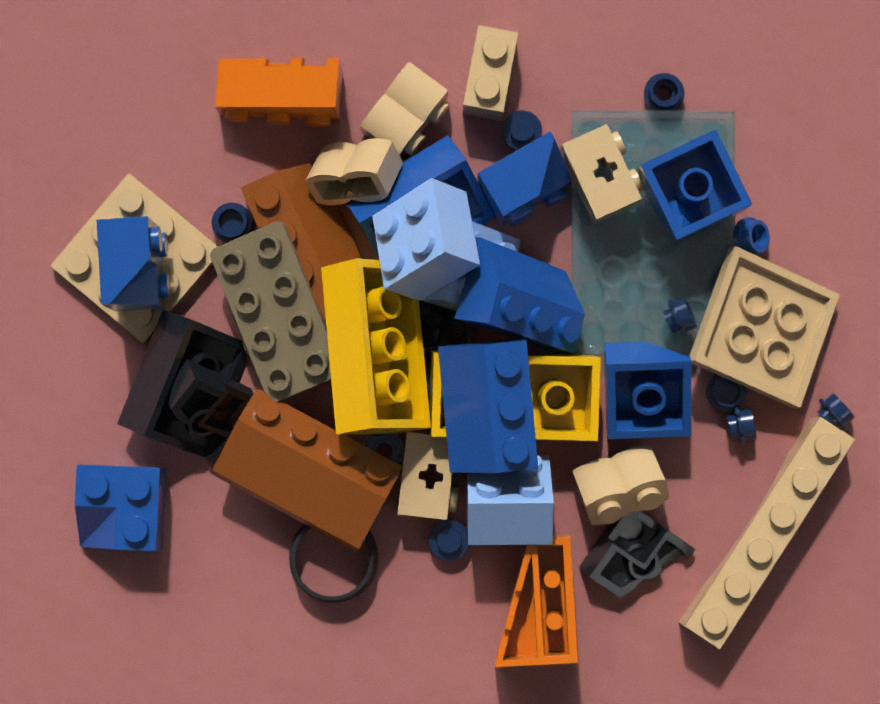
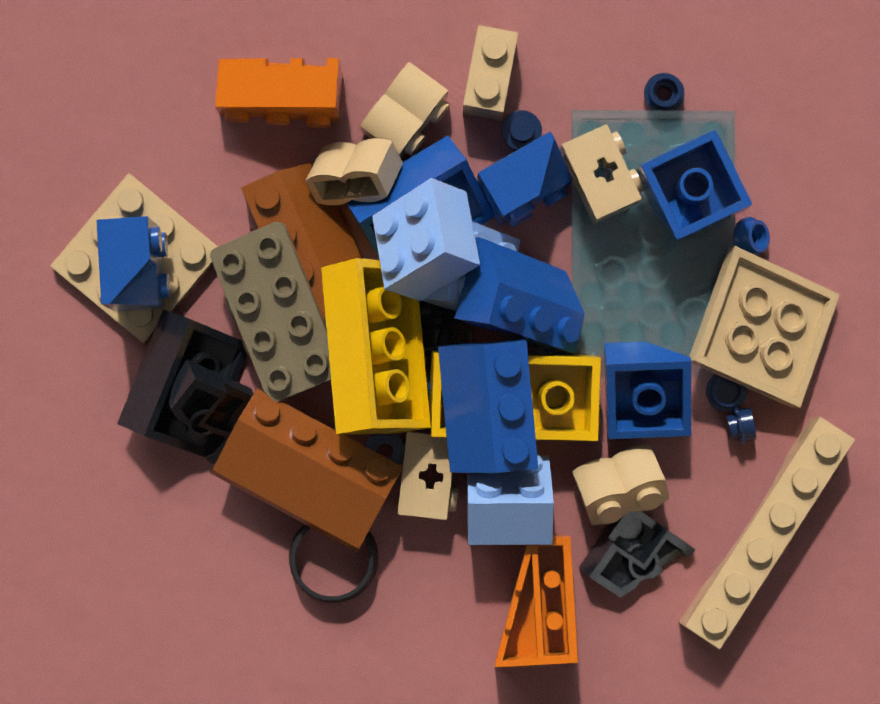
blue slope [75,464,167,551] -> none
dark blue plate [211,202,253,243] -> none
dark blue plate [429,519,469,561] -> none
dark blue plate [663,297,698,337] -> none
dark blue plate [817,393,855,430] -> none

